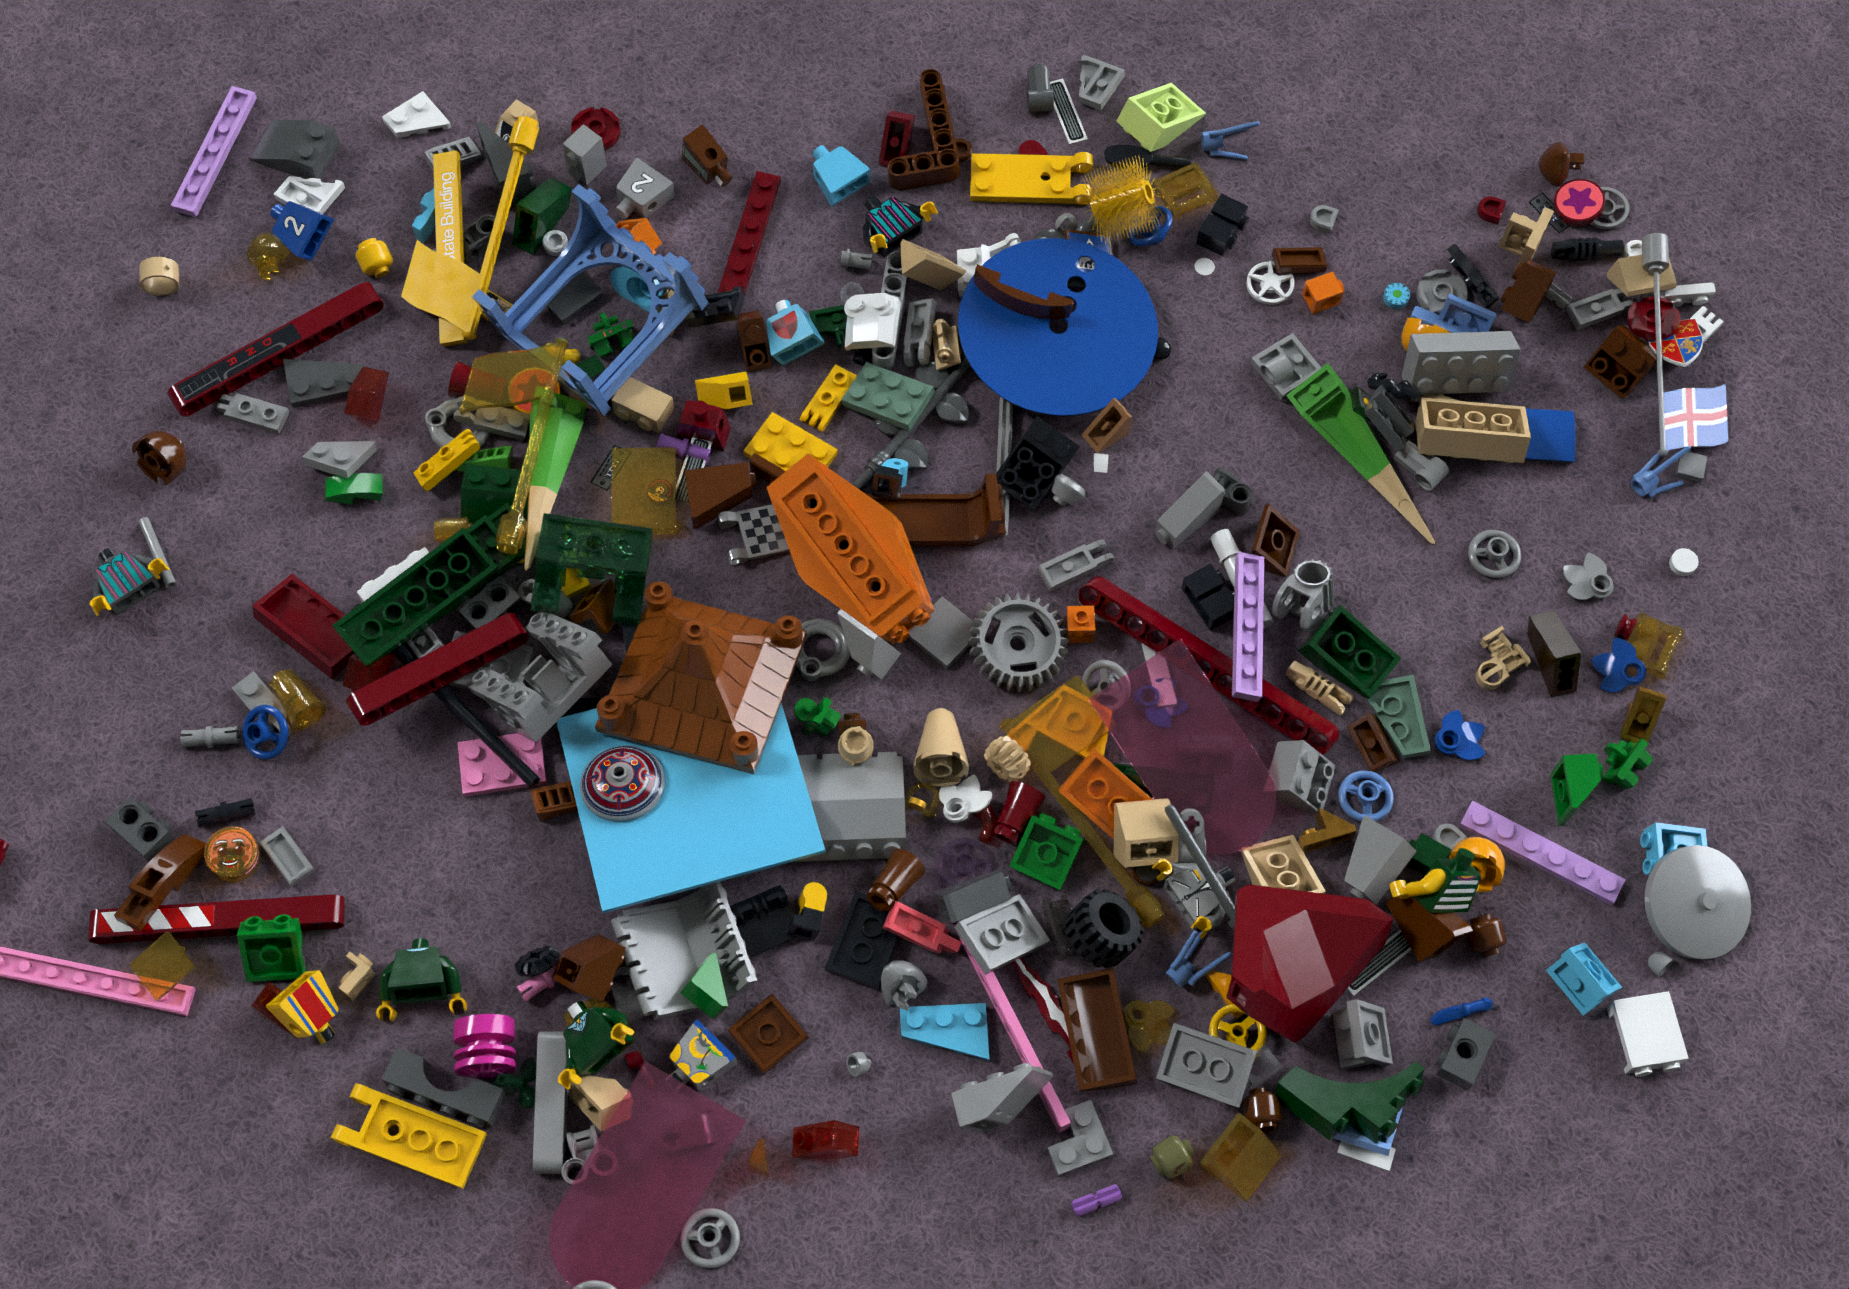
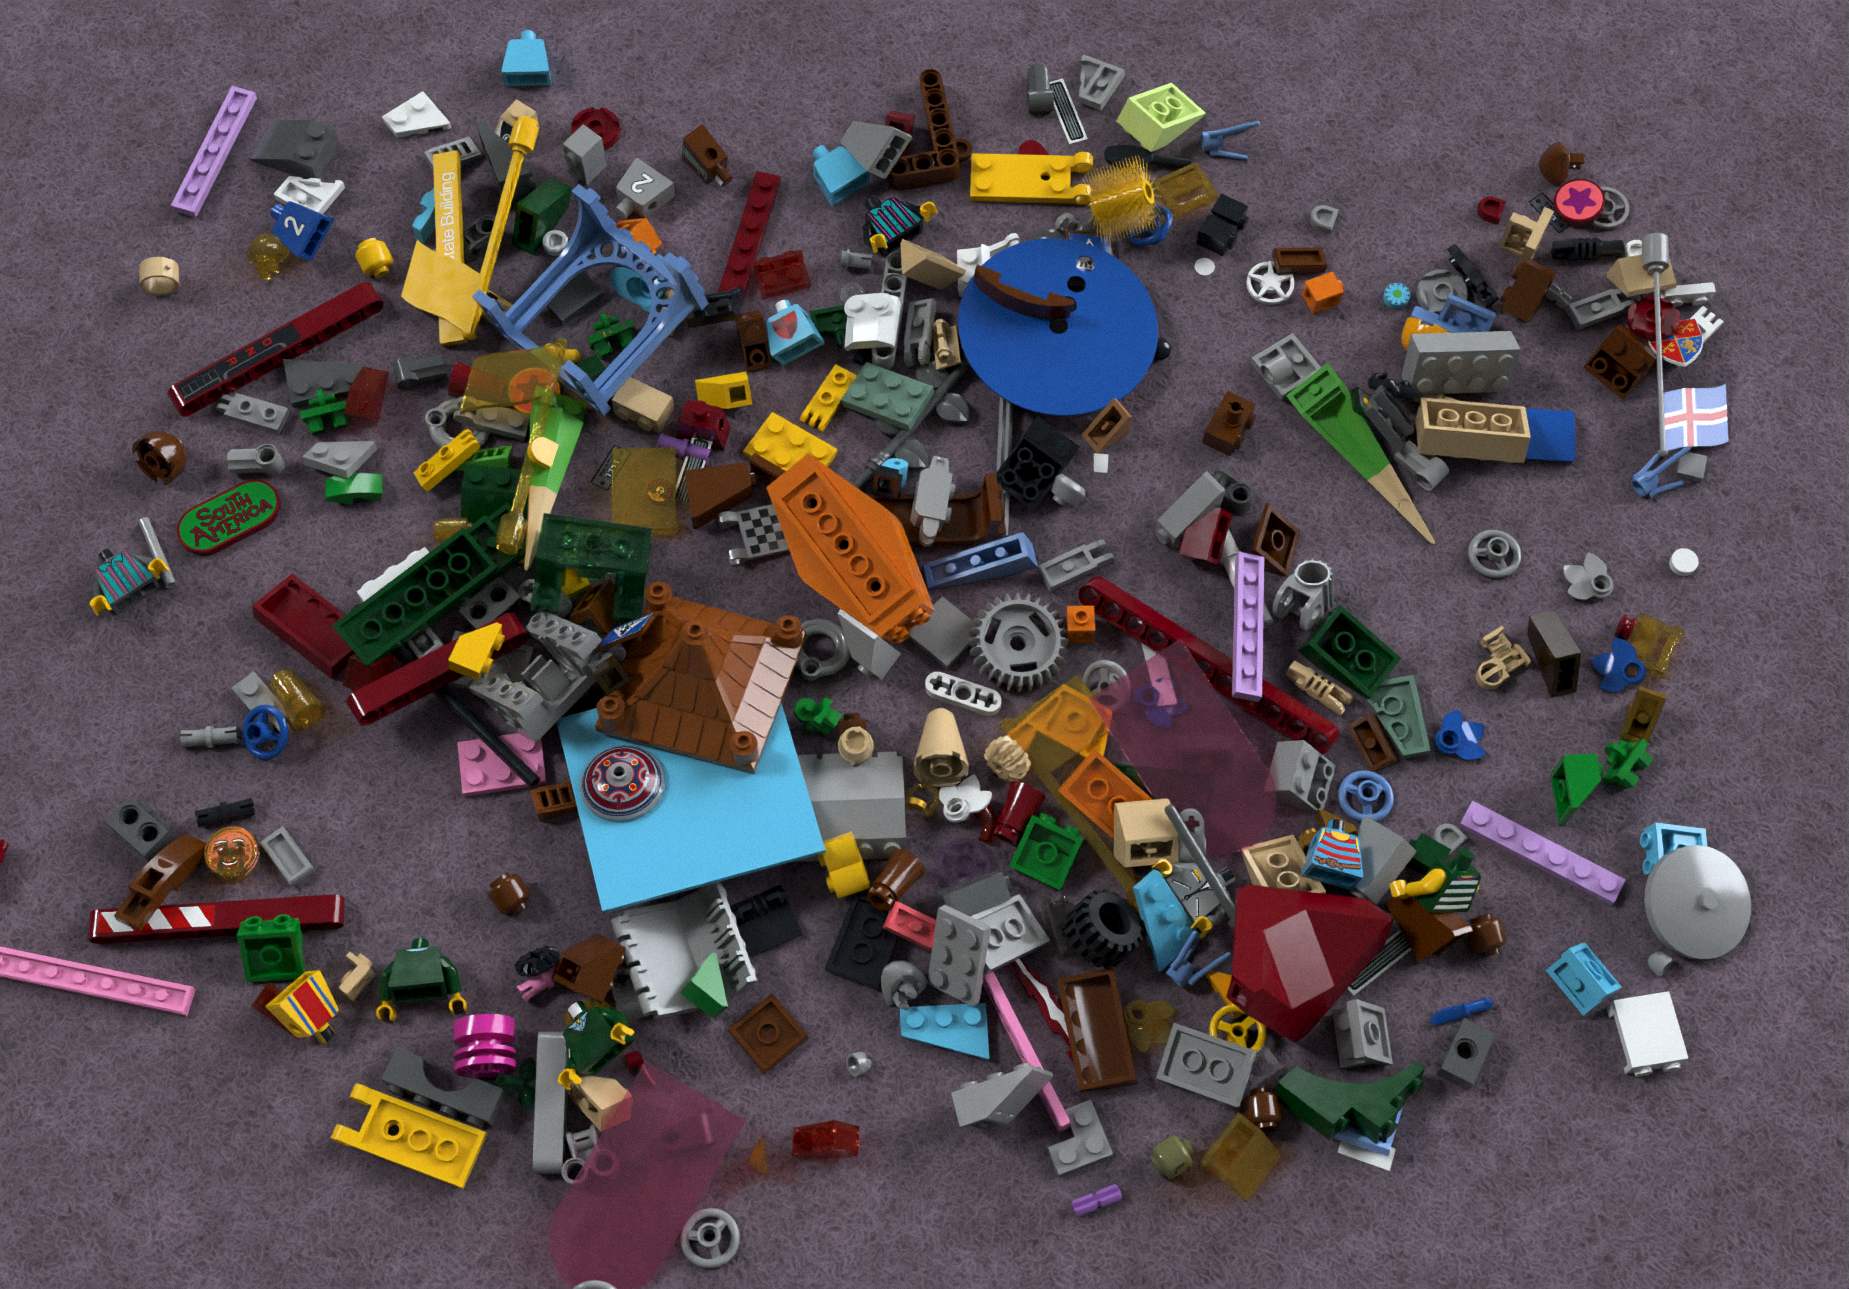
clear yellow piece [129,931,196,1001] -> none
torso [665,1019,737,1093] -> none
leg [787,882,827,941] -> none
black piece [1181,563,1234,631] -> none
light orange cylinder [1448,837,1505,892] -> none
none -> tile [177,480,281,556]
none -> light grey piece [227,444,285,477]
none -> green hips [299,389,351,435]
none -> dark grey piece [393,354,447,391]
none -> yellow slope [448,623,505,681]
none -> reddish brown head [488,872,531,916]
none -> medium azure torso [502,30,552,86]
none -> yellow tile [527,437,559,470]
none -> dark brown leg [588,651,630,696]
none -> piece [595,610,659,654]
none -> clear red bracket [753,250,811,300]
none -> yellow brick [817,831,870,899]
none -> light grey slope [840,121,912,179]
none -> light grey hinge [910,456,955,547]
none -> medium blue slope [923,532,1037,589]
none -> white beam [925,672,1001,716]
none -> light grey plate [927,905,991,1006]
none -> medium azure wing [1133,869,1200,972]
none -> dark red slope [1179,508,1232,566]
none -> reddish brown brick [1202,391,1257,456]
none -> dark azure torso [1301,819,1363,890]

